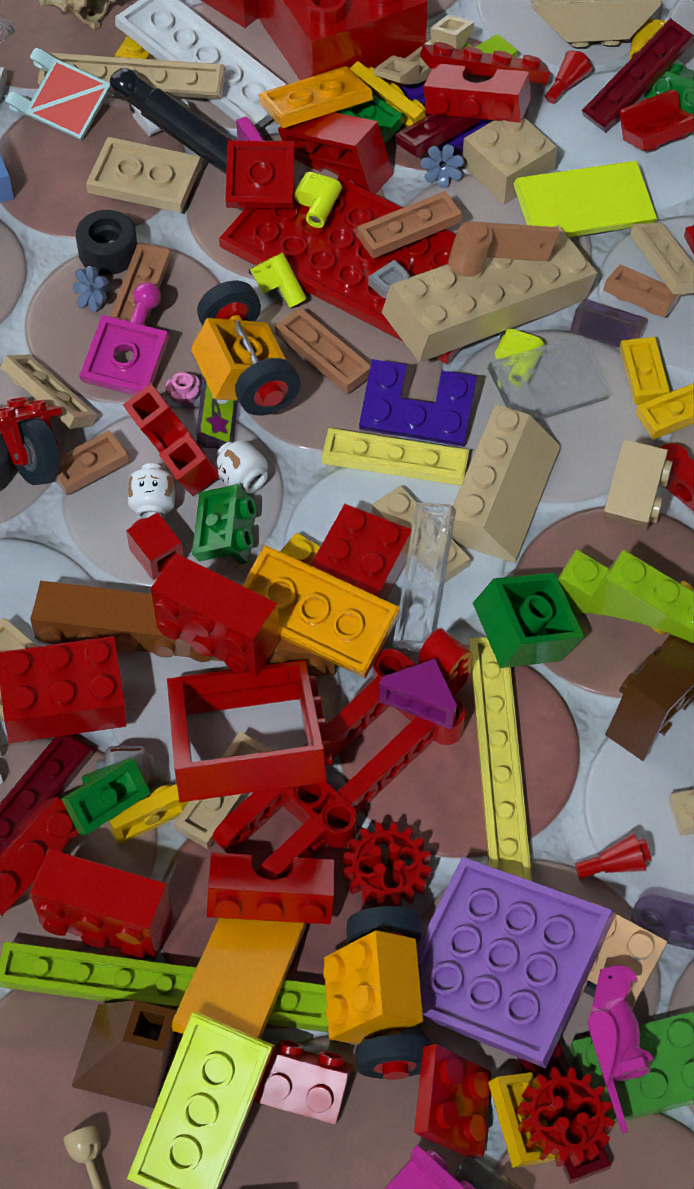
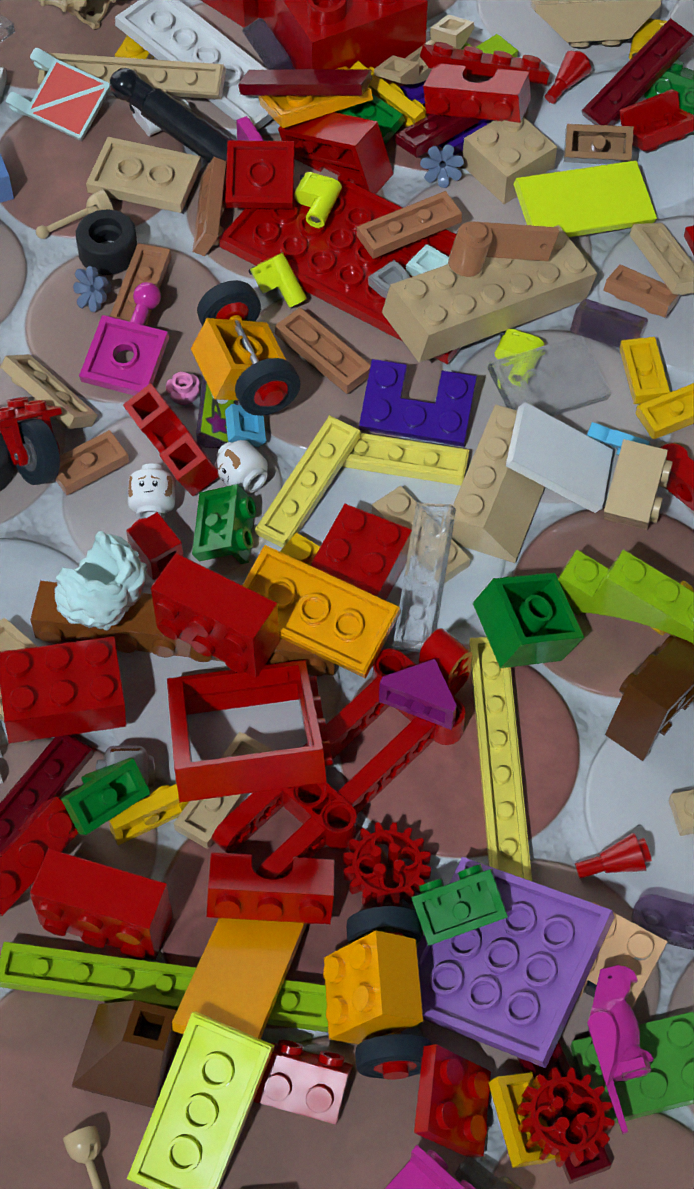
none -> tan hinge [36,189,113,239]
none -> light aqua hair [55,531,147,631]
none -> nougat plate [192,157,226,256]
none -> medium azure plate [225,404,266,448]
none -> dark red tile [238,69,372,96]
none -> clear purple slope [242,18,295,70]
none -> light yellow tile [255,415,361,548]
none -> light aqua tile [406,244,449,276]
none -> green bracket [411,864,508,946]
none -> white tile [506,402,613,513]
none -> medium nougat brick [563,124,634,164]
none -> medium azure plate [587,422,651,456]

